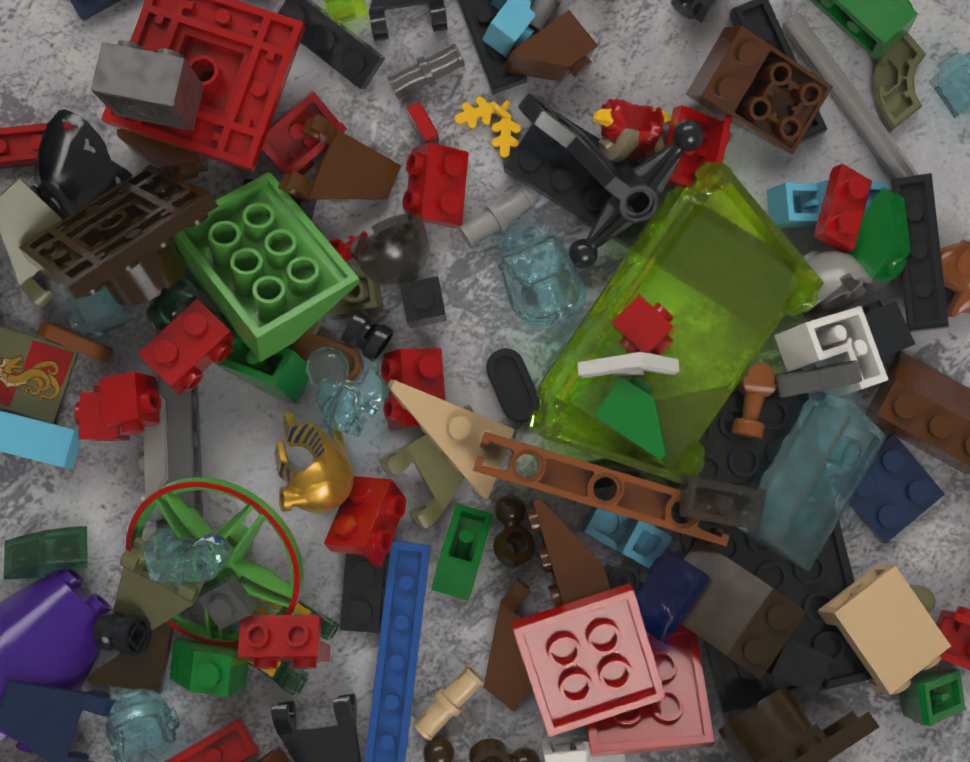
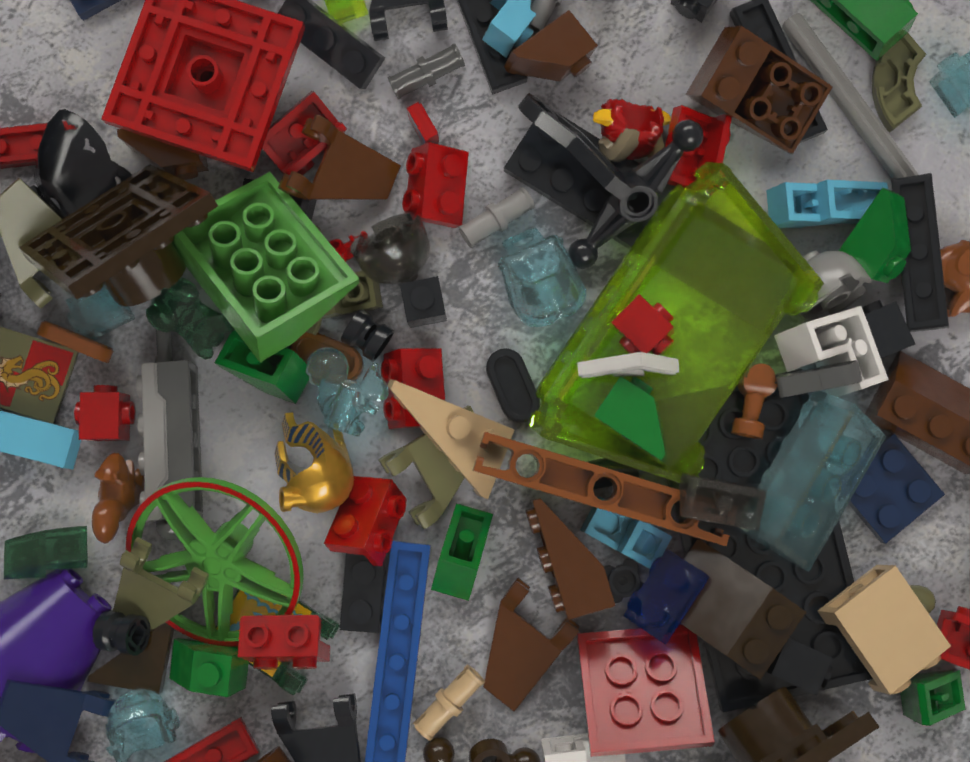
flat silver brick [91,40,204,131] -> none
red brick [99,371,161,435] -> none
red bracket [137,299,235,395] -> none
clear light blue leg [142,528,231,582] -> none
dark grey plate [197,574,257,630] -> none
yellow animal [454,96,521,159] -> none
dark brown plate [493,495,535,567] -> none
plate [511,583,666,737] -> none
red plate [813,163,872,253] -> none
none -> dark orange animal [92,453,145,544]

